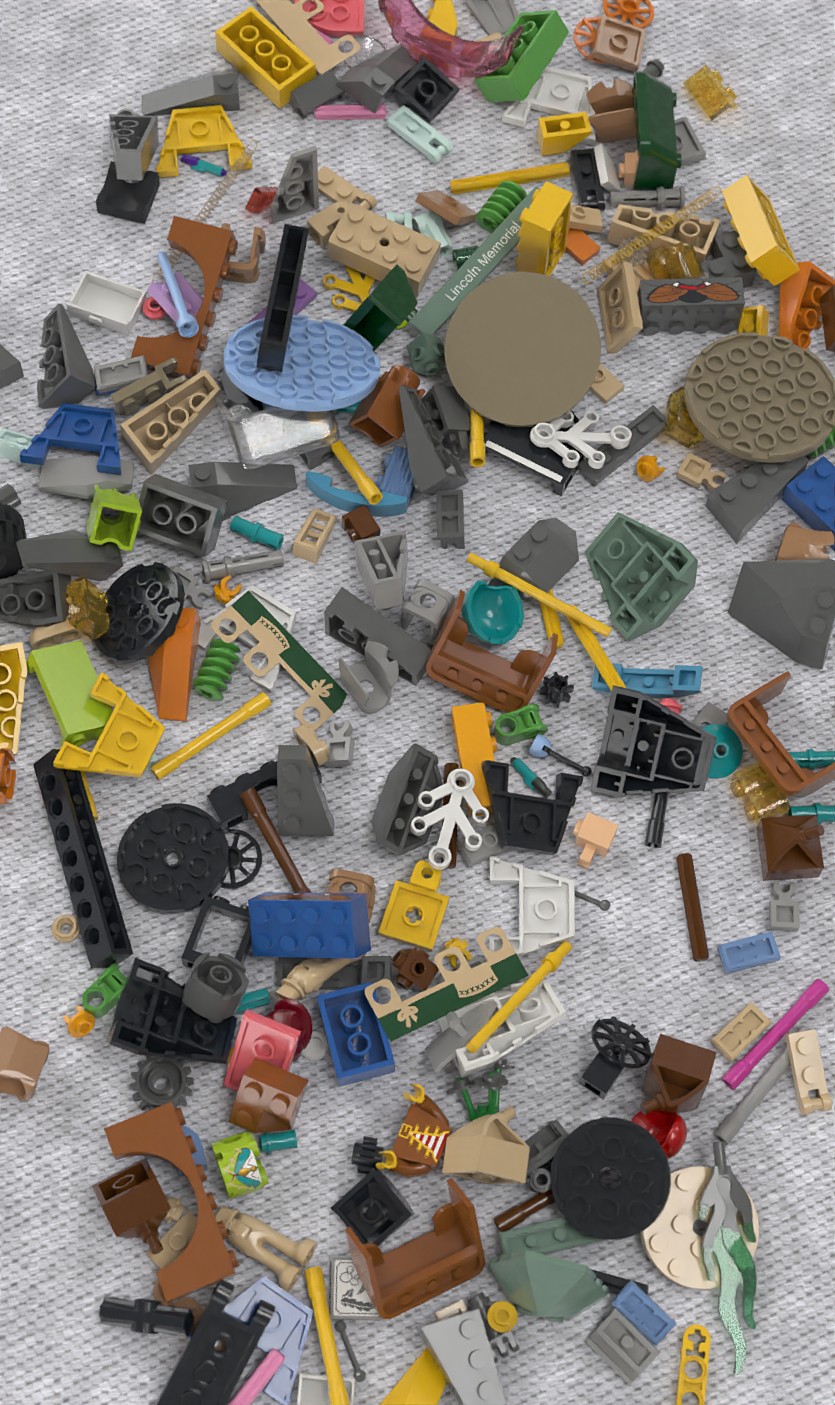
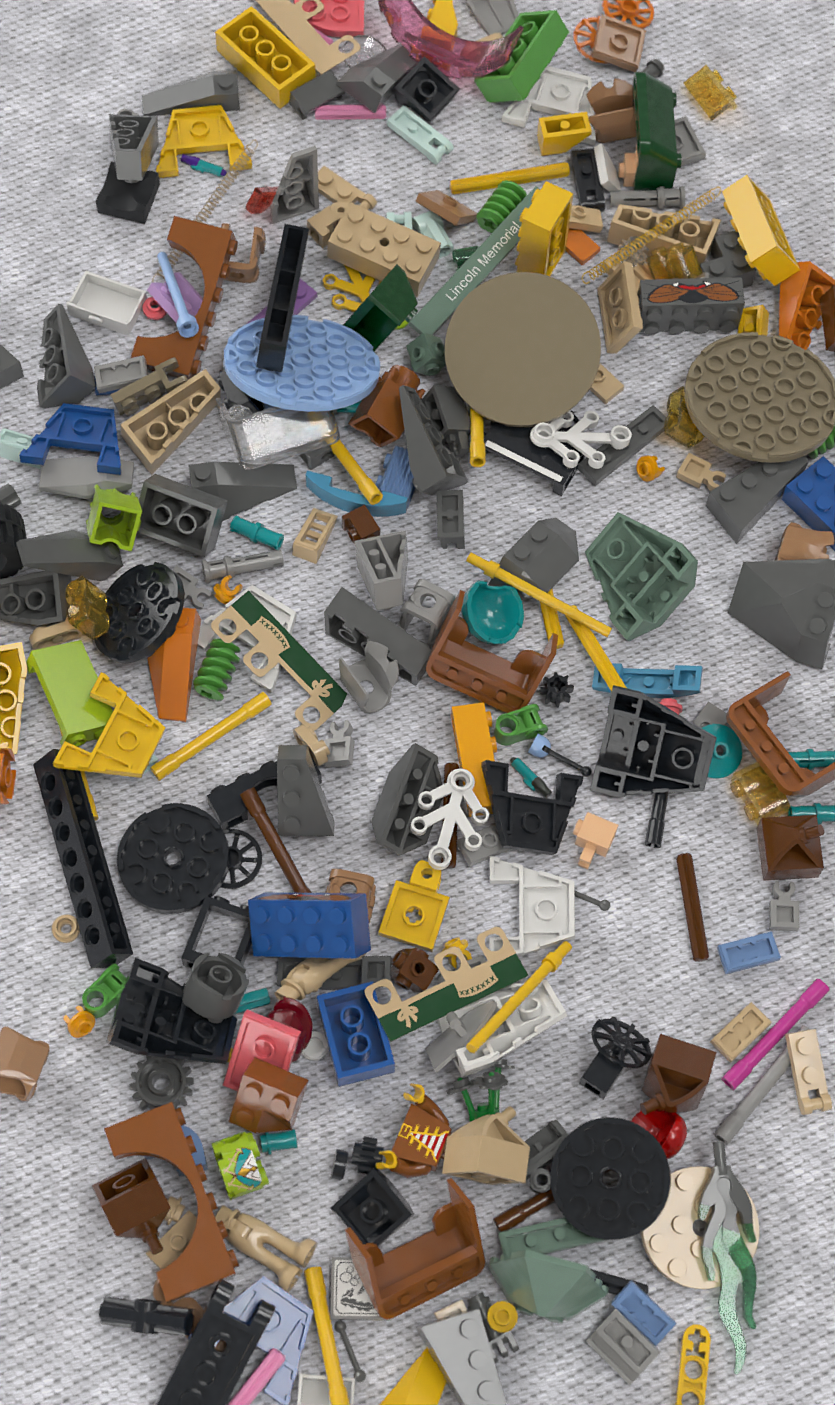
none -> black tile [331,1149,348,1180]

